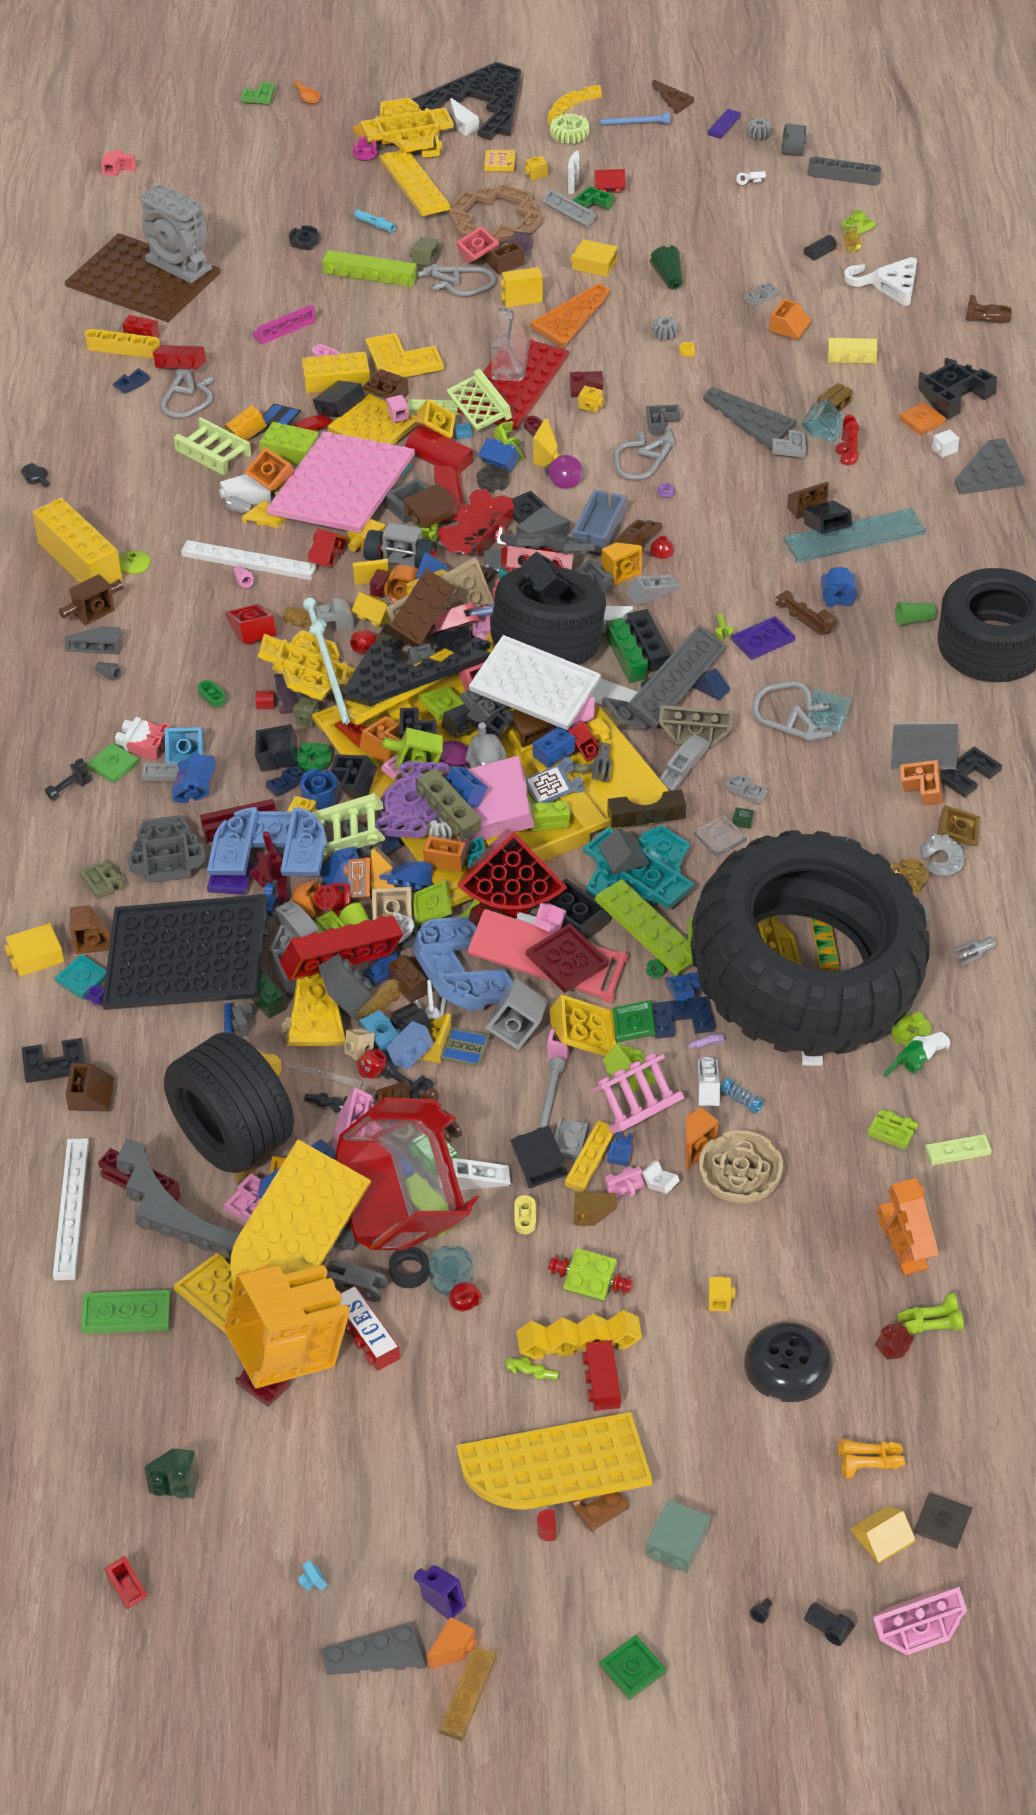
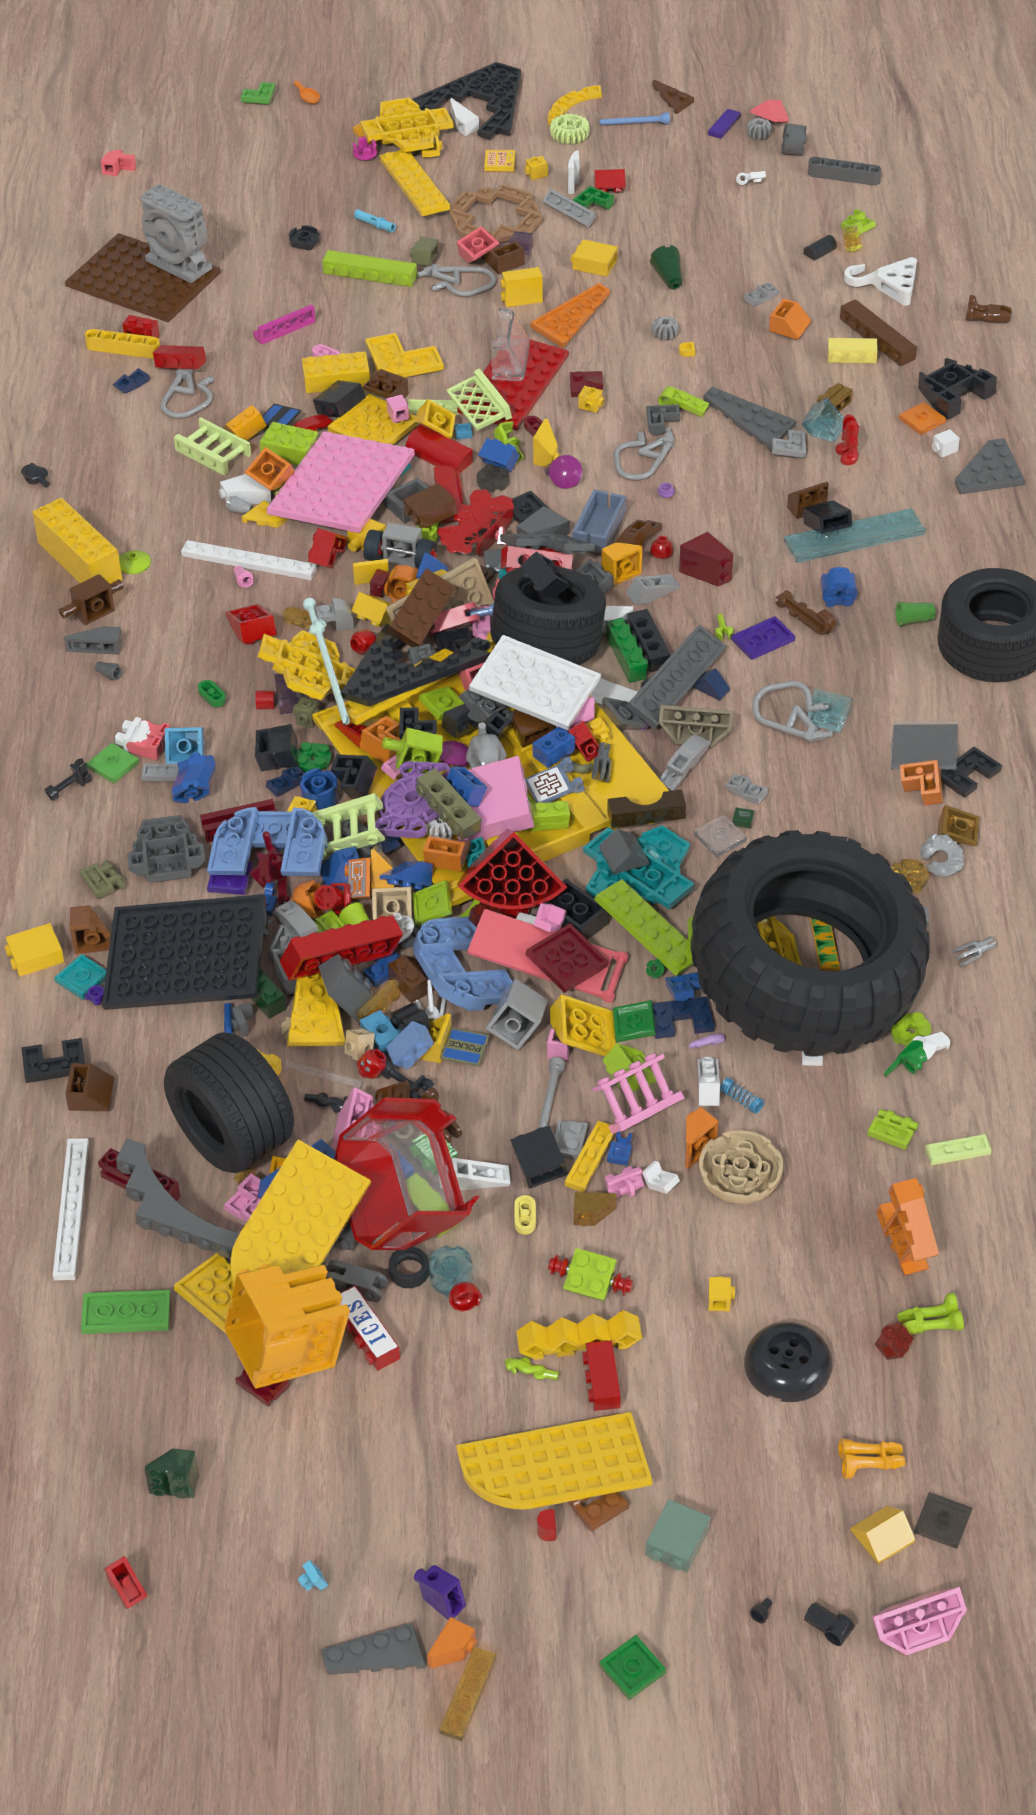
none -> lime plate [658,386,709,417]
none -> dark red slope [679,531,733,587]
none -> coral slope [750,100,789,122]
none -> reddish brown brick [840,299,917,367]

